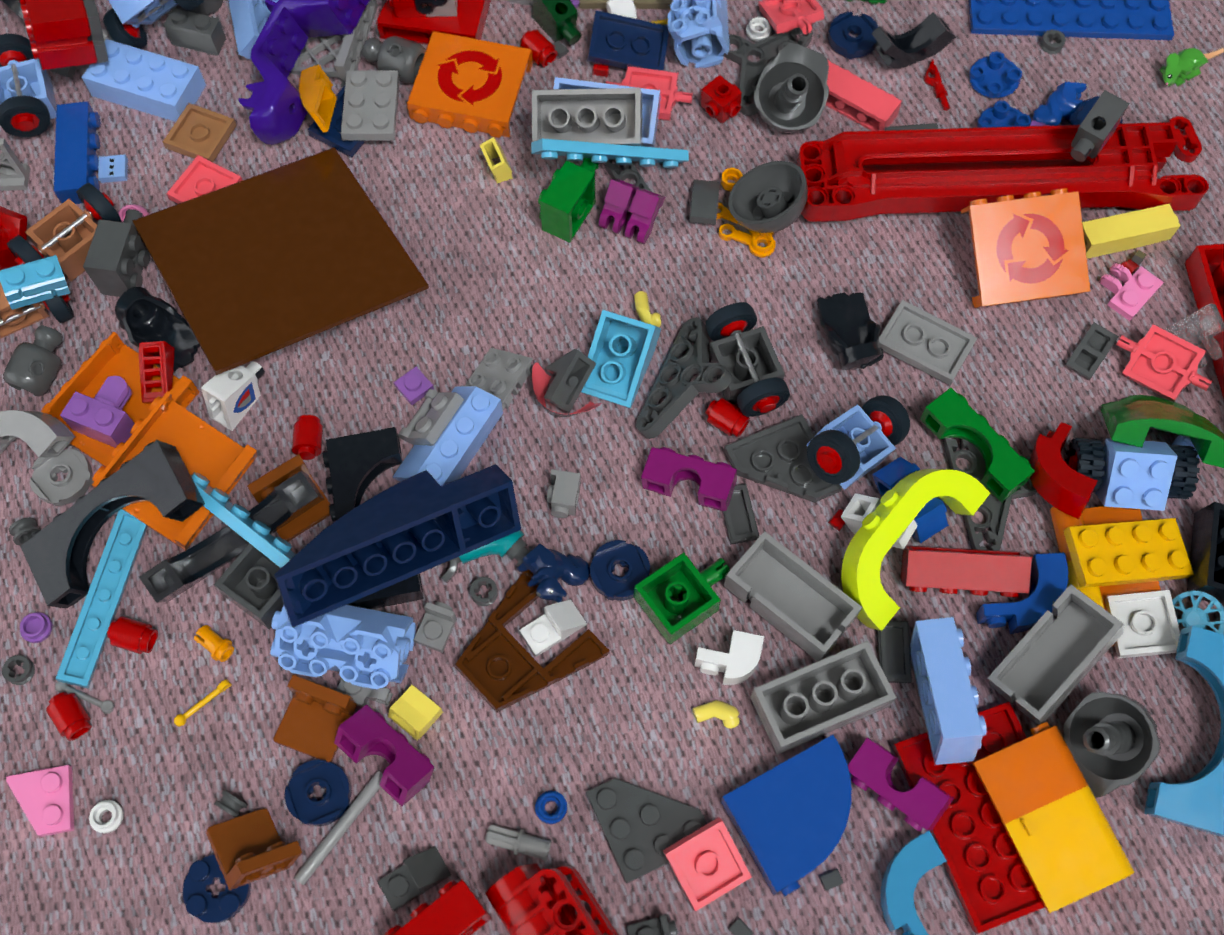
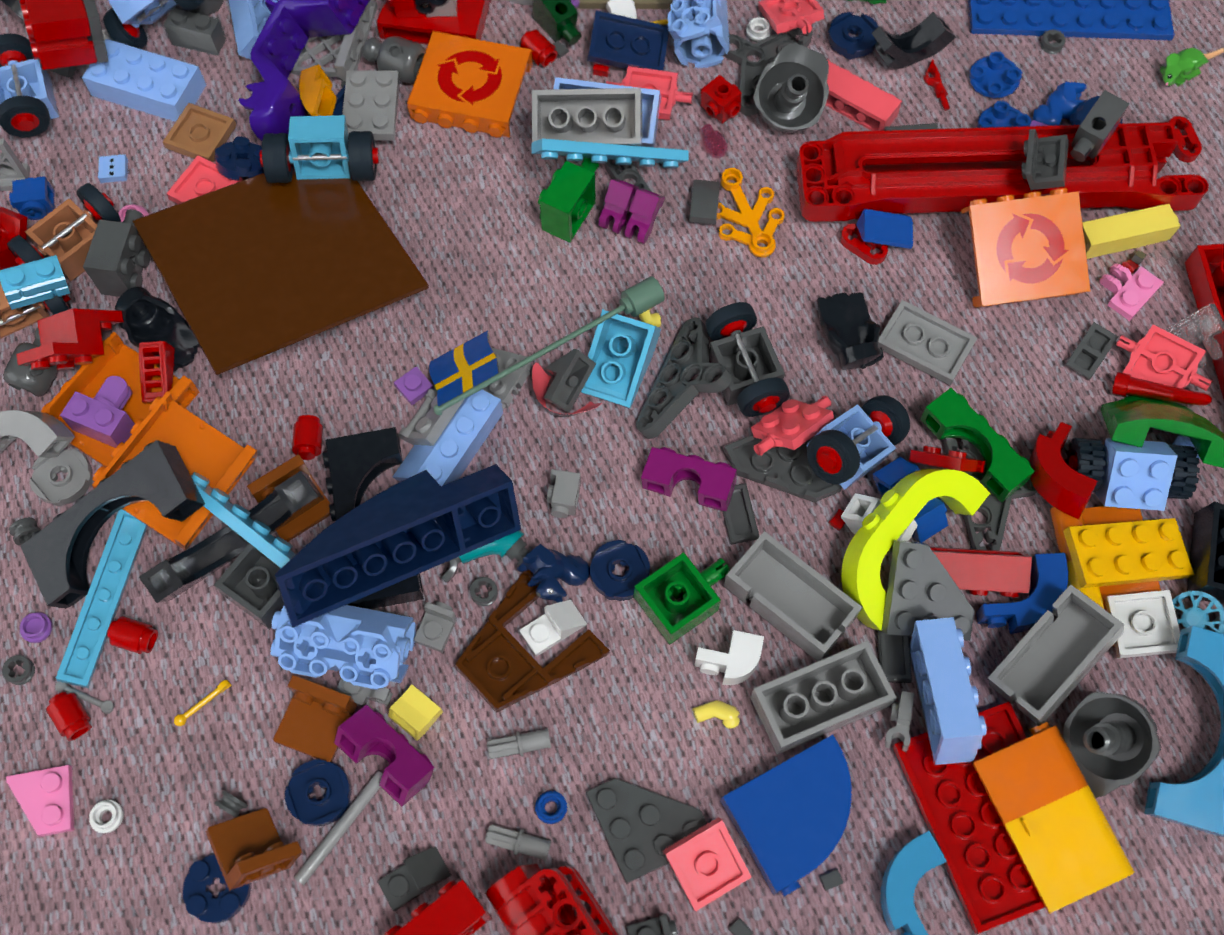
blue brick [54,101,101,204] -> none
light orange pin [194,625,234,662] -> none
white torso [201,361,265,431] -> none
light yellow piece [480,137,512,183] -> none
red brick [705,398,750,438] -> none
dark grey piece [728,161,808,233] -> none
magenta arch [848,738,954,831] -> none
none -> blue brick [9,176,55,220]
none -> red bracket [16,308,123,370]
none -> dark blue plate [215,136,264,180]
none -> brick [260,115,380,183]
none -> flag [429,276,665,415]
none -> light grey axle [487,728,551,759]
none -> clear pink cylinder [701,124,728,158]
none -> coral plate [751,396,835,456]
none -> red beam [840,224,888,265]
none -> blue slope [856,209,913,249]
none -> plate [881,540,975,641]
none -> light grey plate [885,691,914,752]
none -> red plate [909,446,985,473]
none -> dark grey bracket [1022,129,1069,190]
none -> red plant [1112,372,1212,406]

